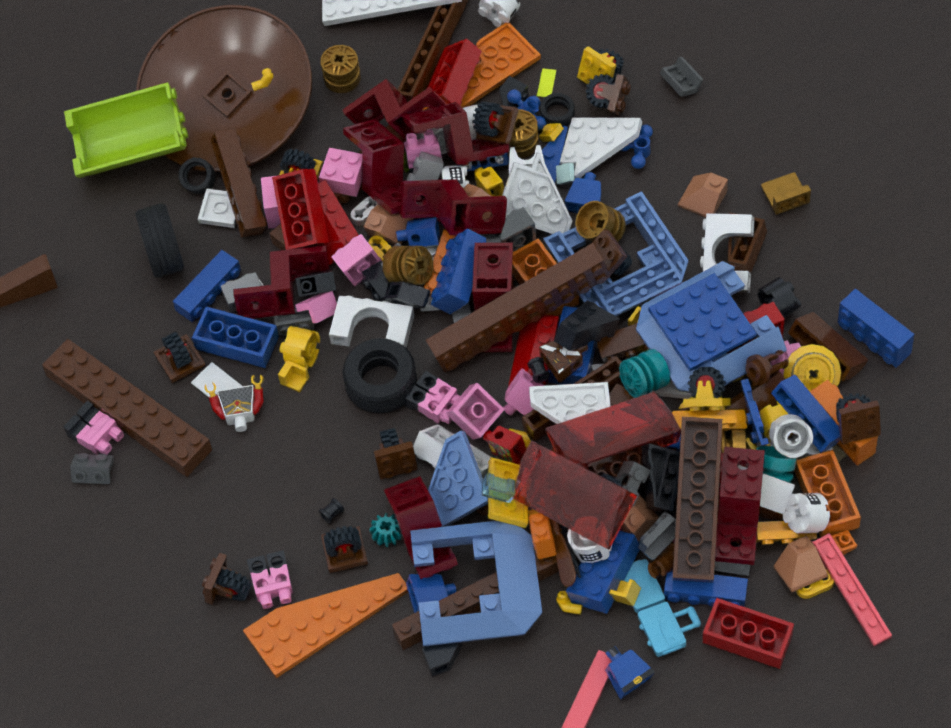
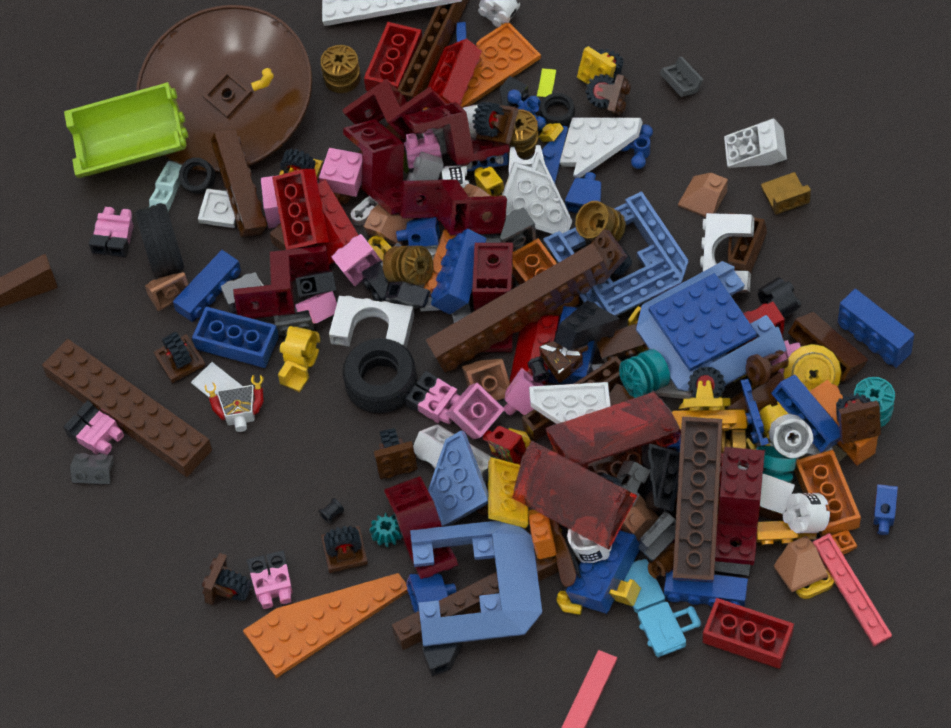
clear light blue piece [482,473,515,503] -> none
light aqua tile [556,163,574,185] -> none
blue torso [605,646,655,699] -> none
none -> hips [89,207,134,257]
none -> nougat slope [145,272,188,311]
none -> light aqua slope [149,161,182,211]
none -> red brick [364,22,422,91]
none -> blue beam [457,22,467,42]
none -> nougat slope [462,359,510,401]
none -> white slope [724,118,787,168]
none -> teal wheel [854,377,895,427]
none -> blue torso [873,484,898,535]

